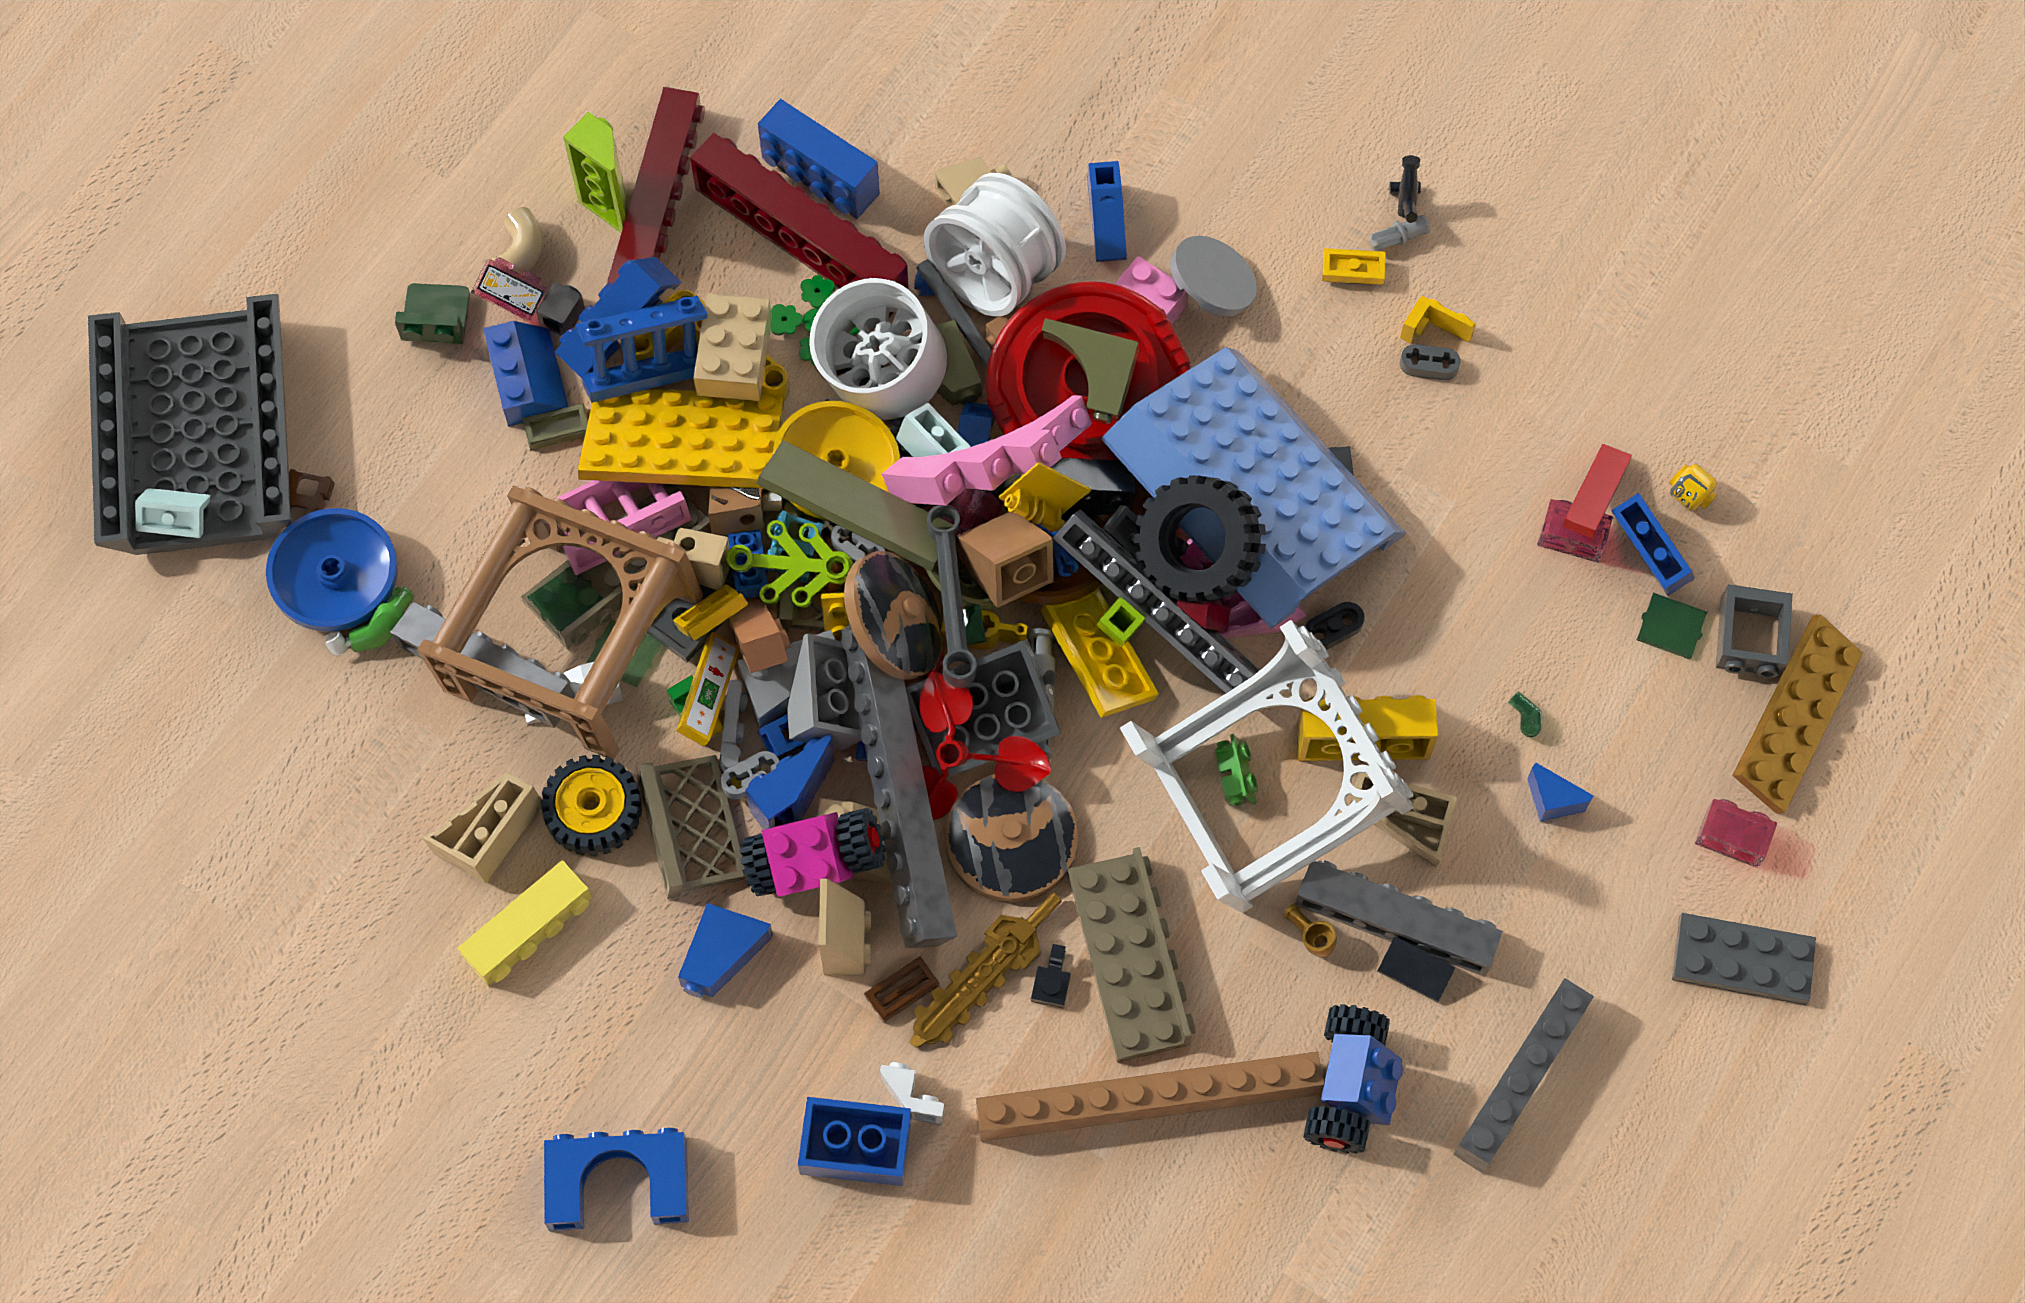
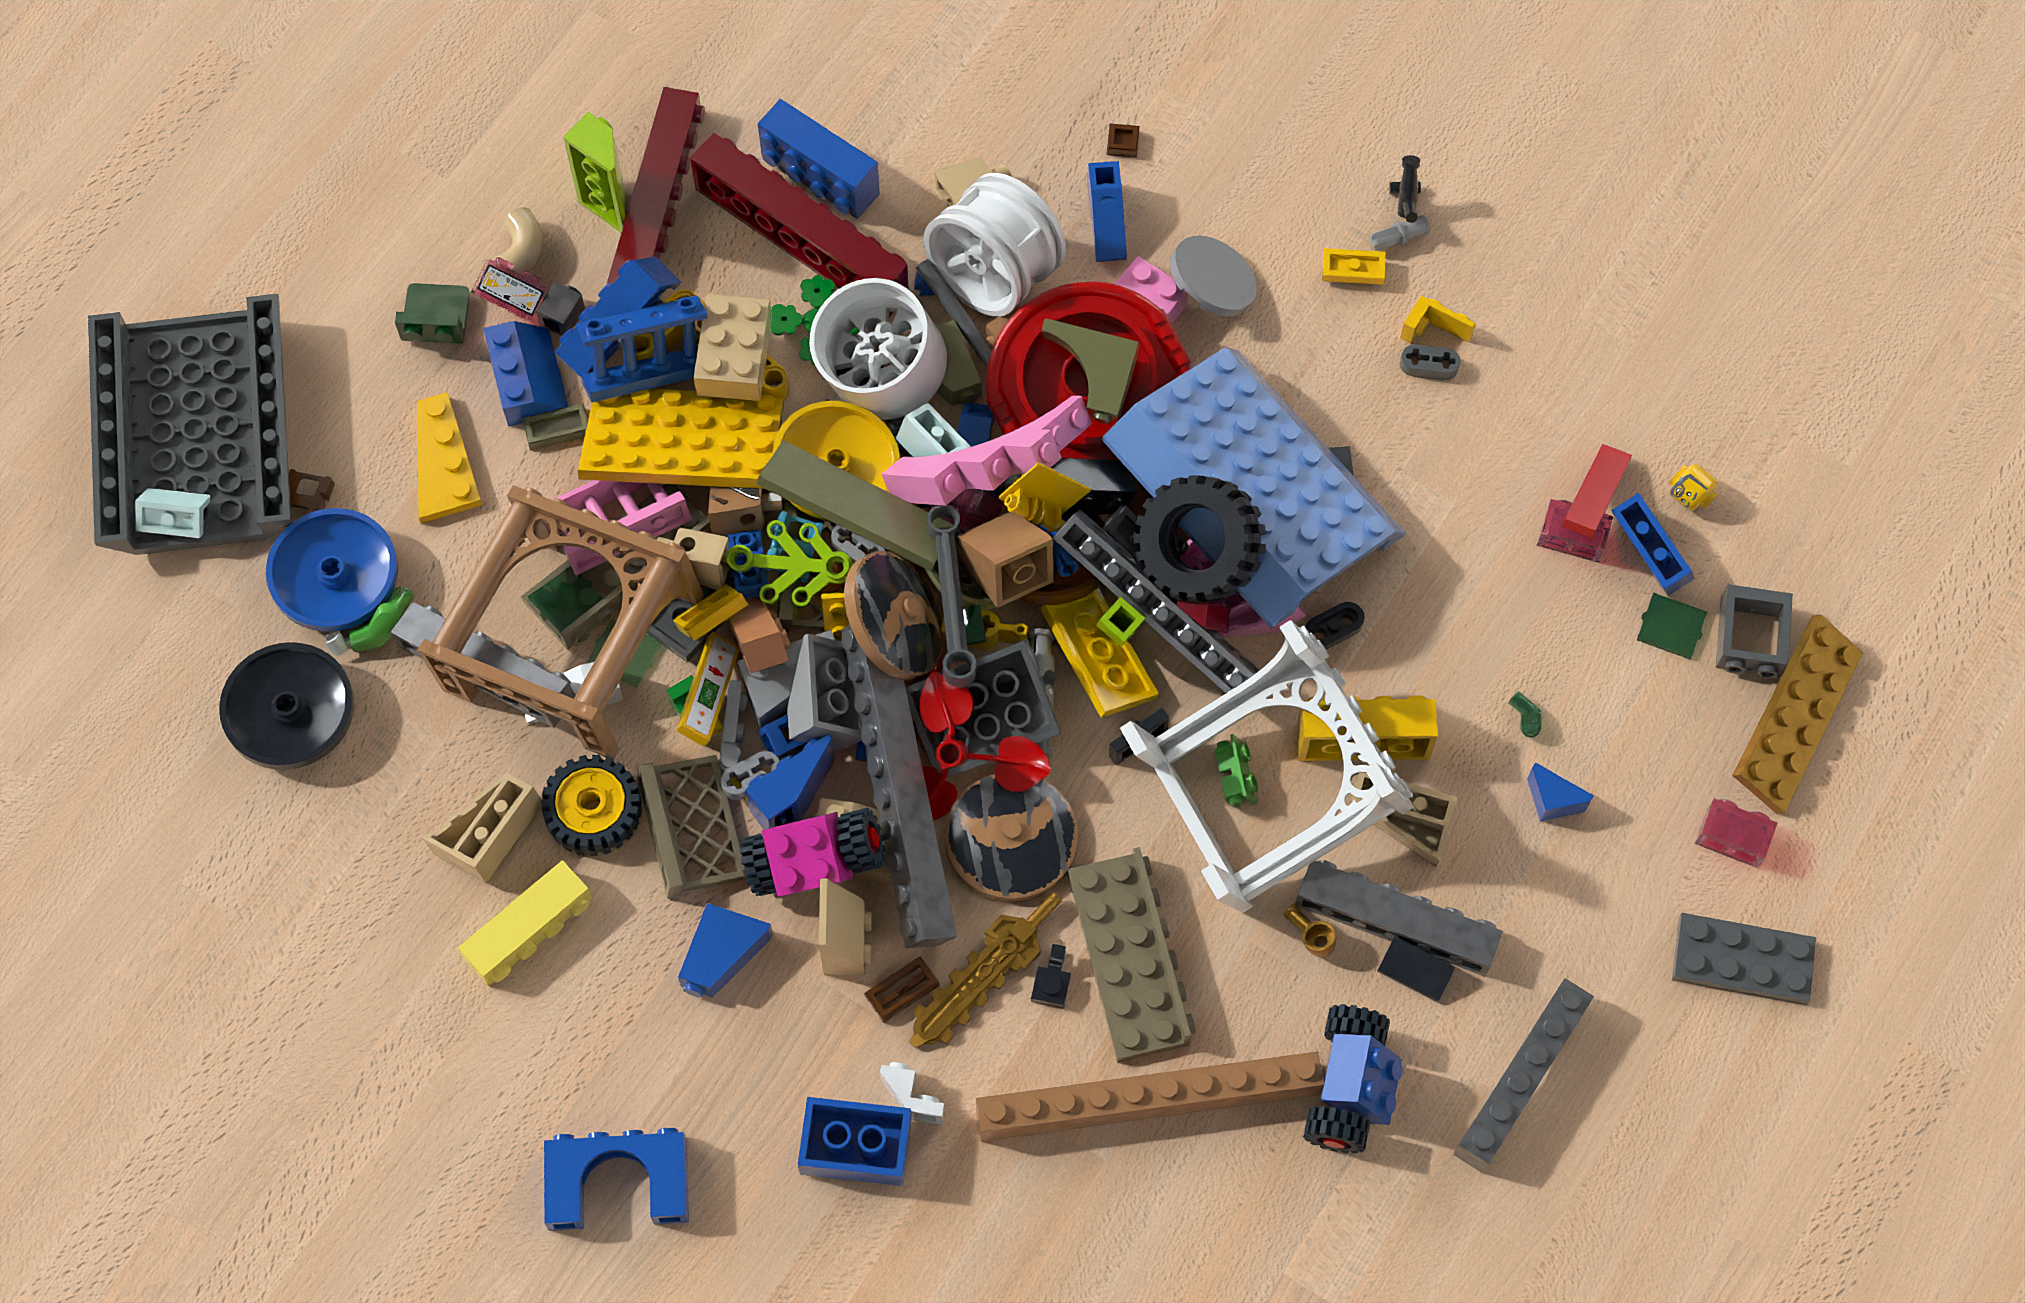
none -> black dish [219,642,354,770]
none -> yellow wing [417,392,482,523]
none -> reddish brown tile [1107,123,1140,157]
none -> black plate [1109,708,1169,765]

